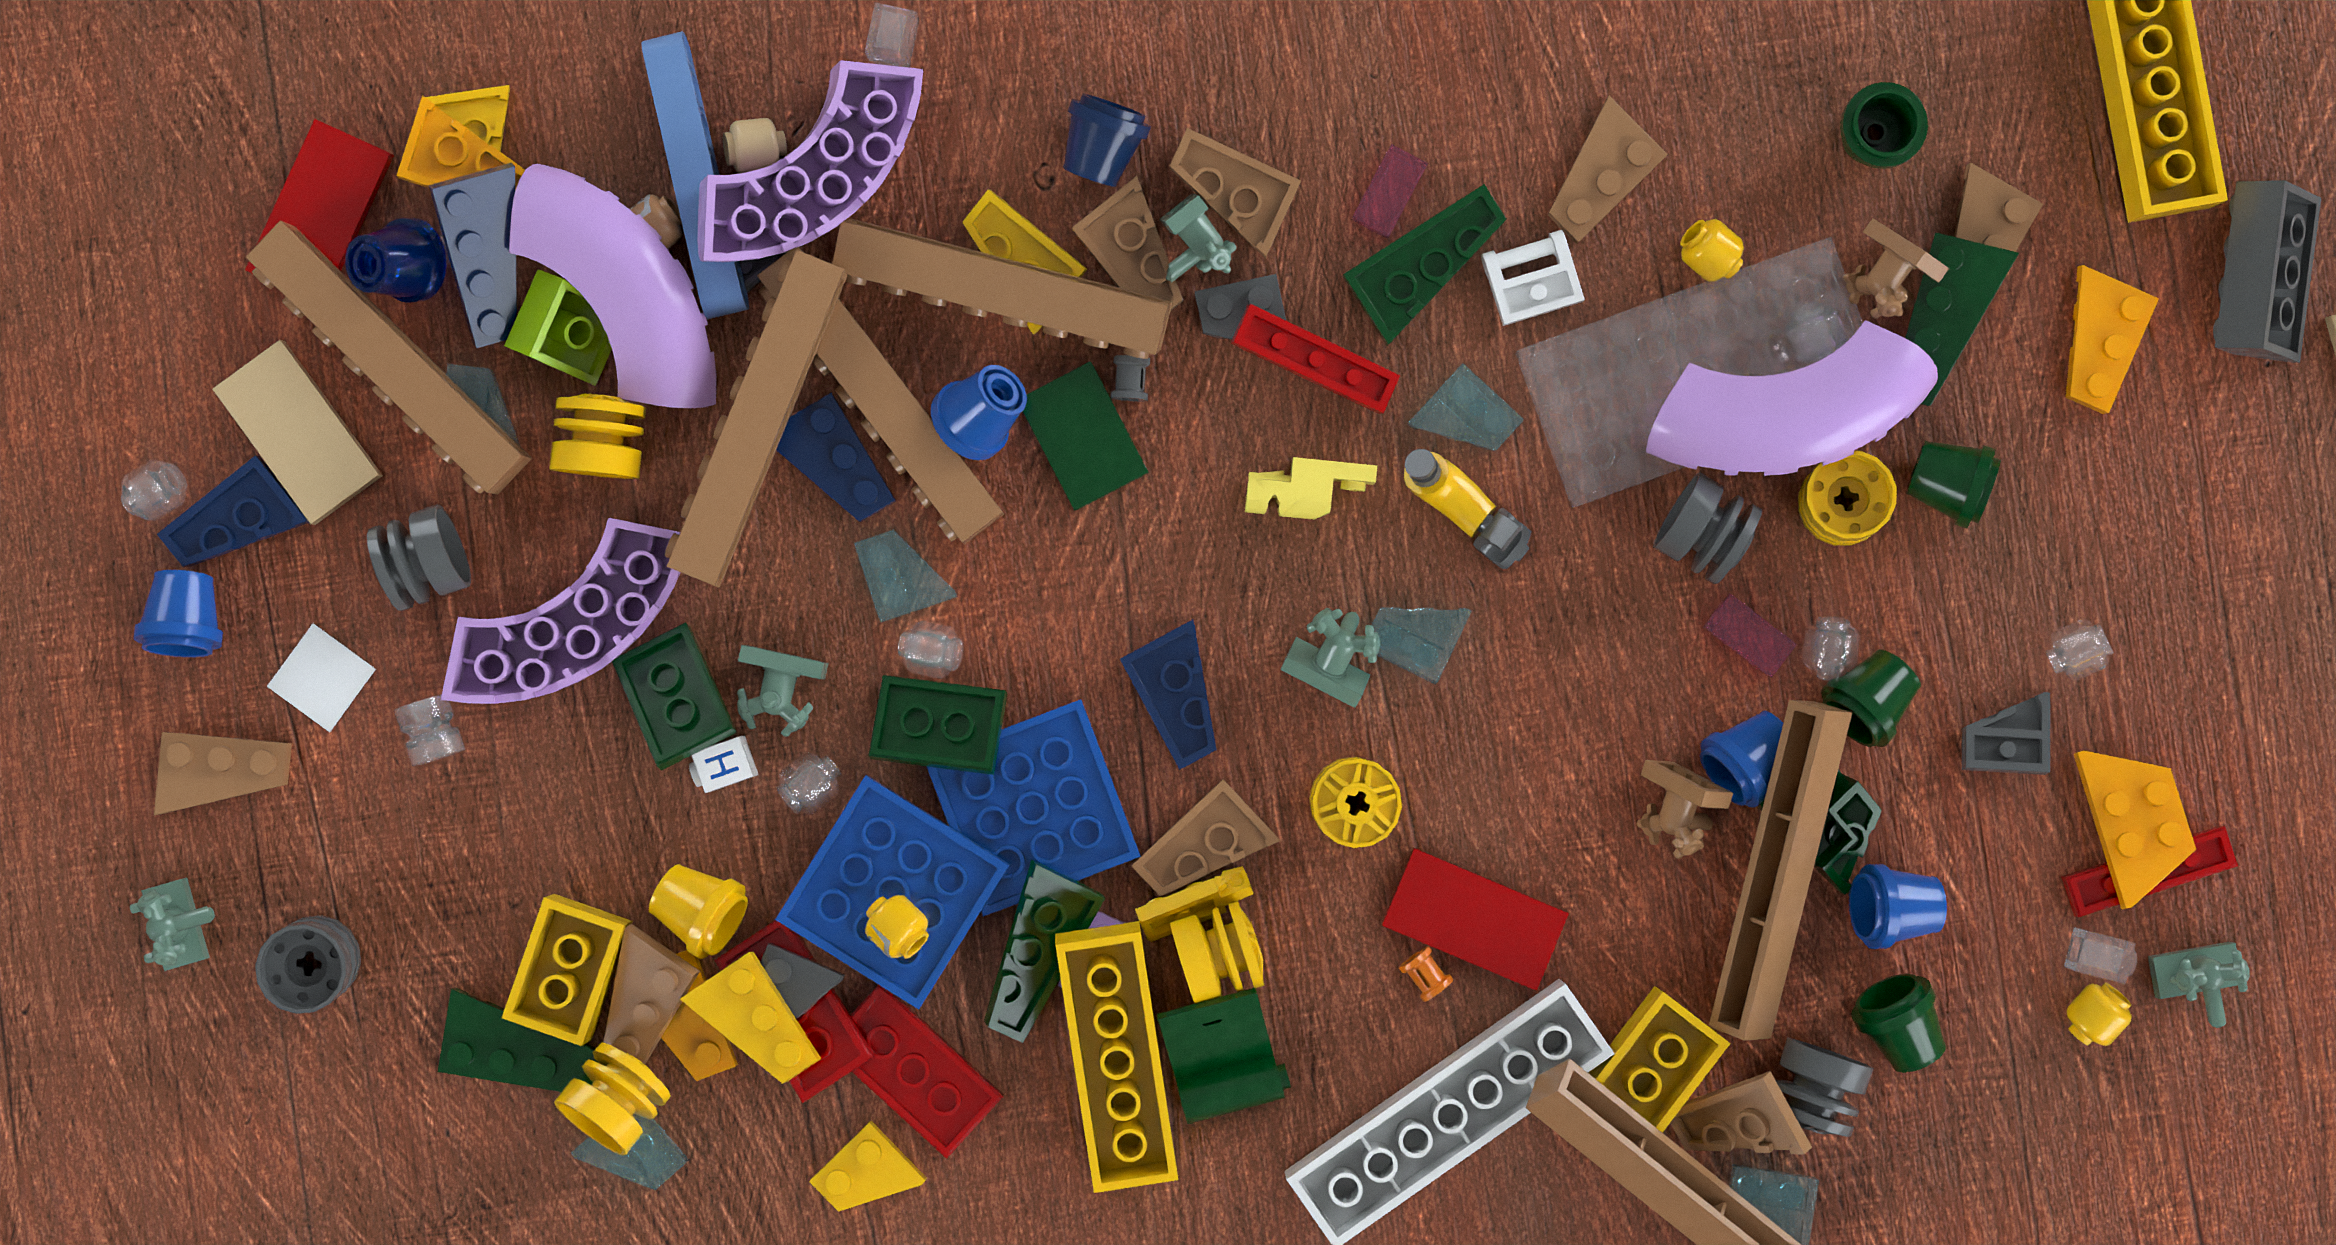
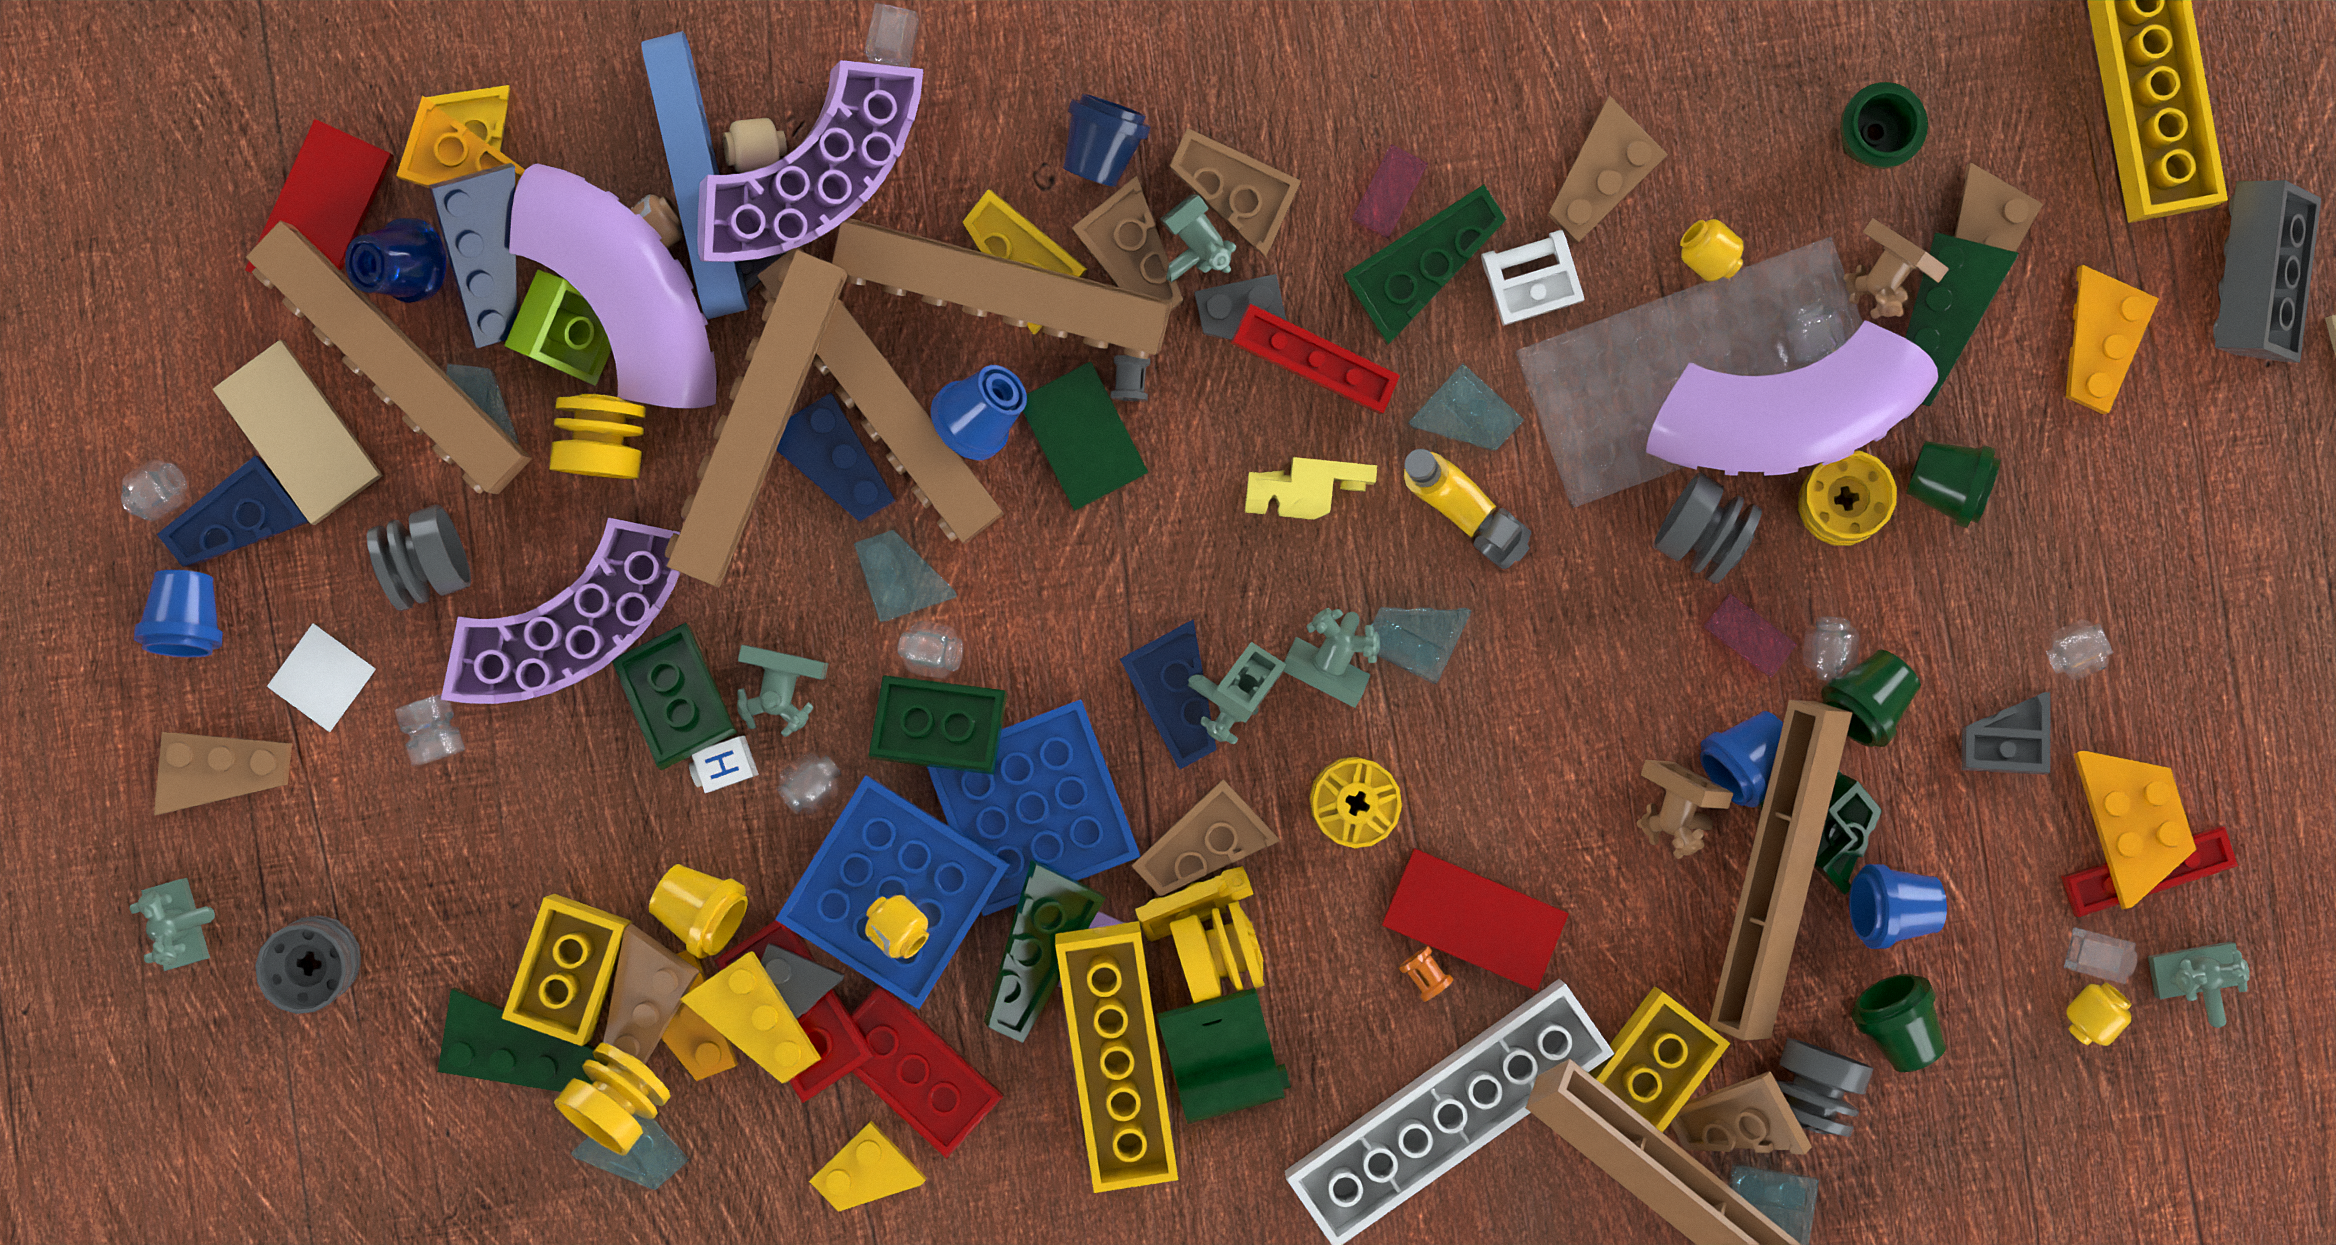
none -> sand green piece [1188,642,1287,744]

